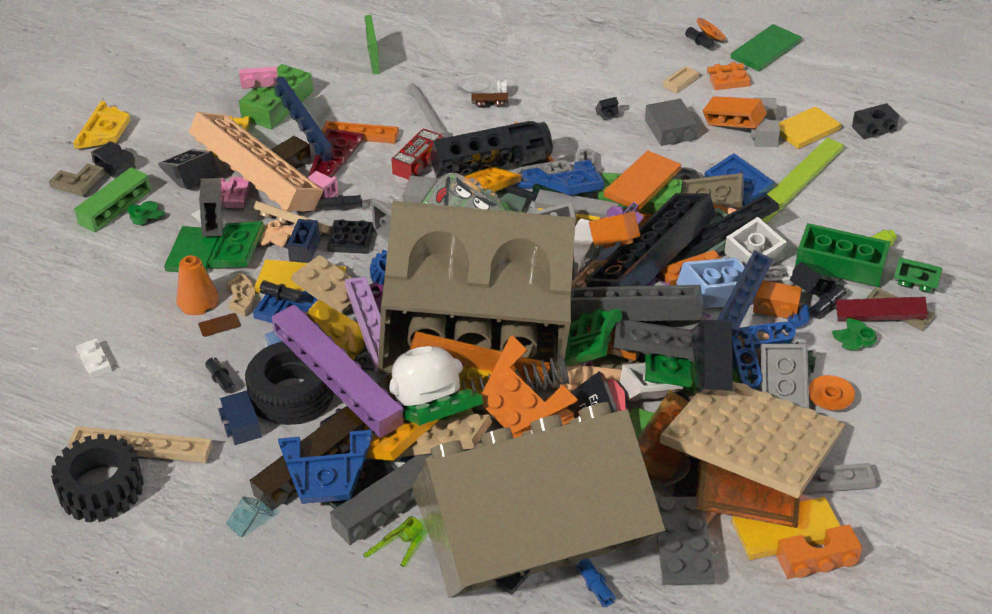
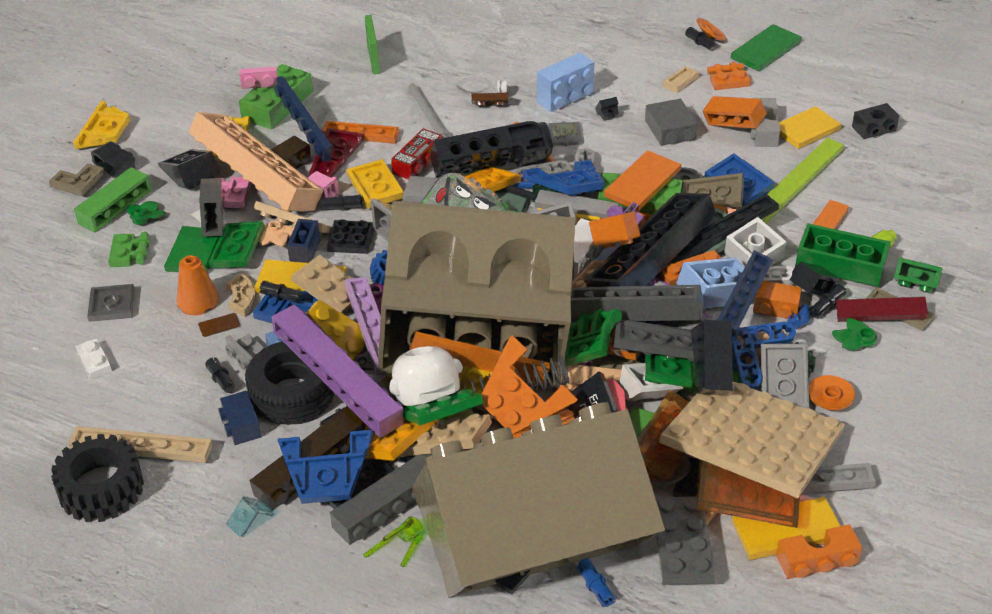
none -> flat silver tile [87,284,135,322]
none -> bright green plate [108,232,150,267]
none -> light grey bracket [225,334,264,370]
none -> yellow plate [346,159,404,209]
none -> light blue brick [537,52,594,112]
none -> piece [548,121,582,146]
none -> orange tile [813,199,849,229]

